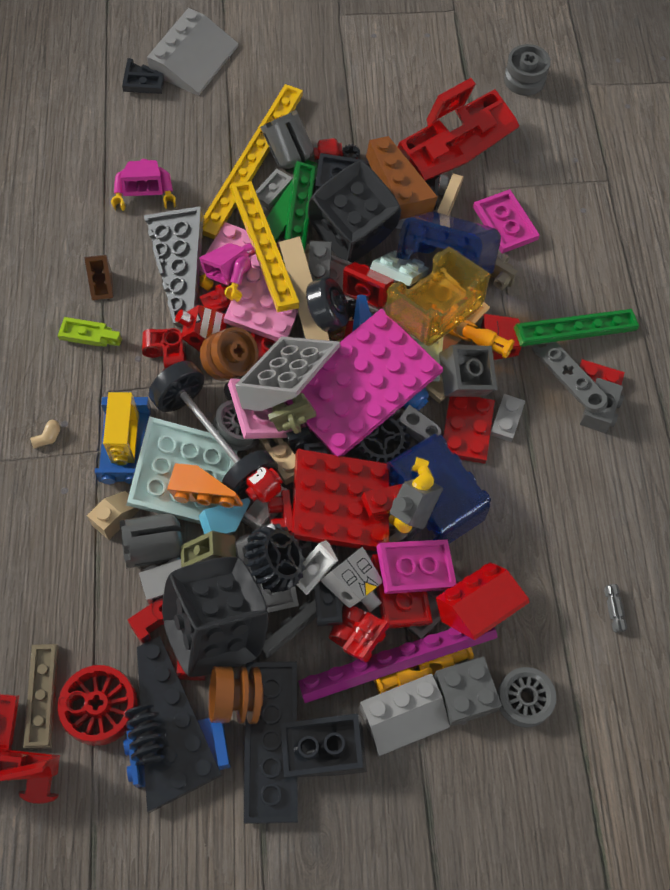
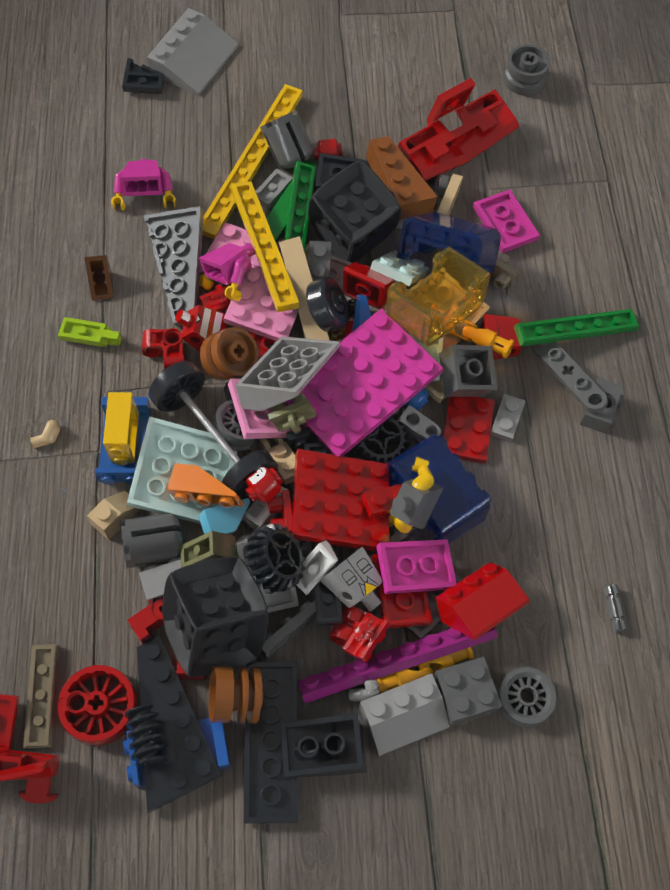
black bush [342,144,360,159] -> none
red plate [579,359,625,385] -> none
none -> light grey arm [349,680,380,701]

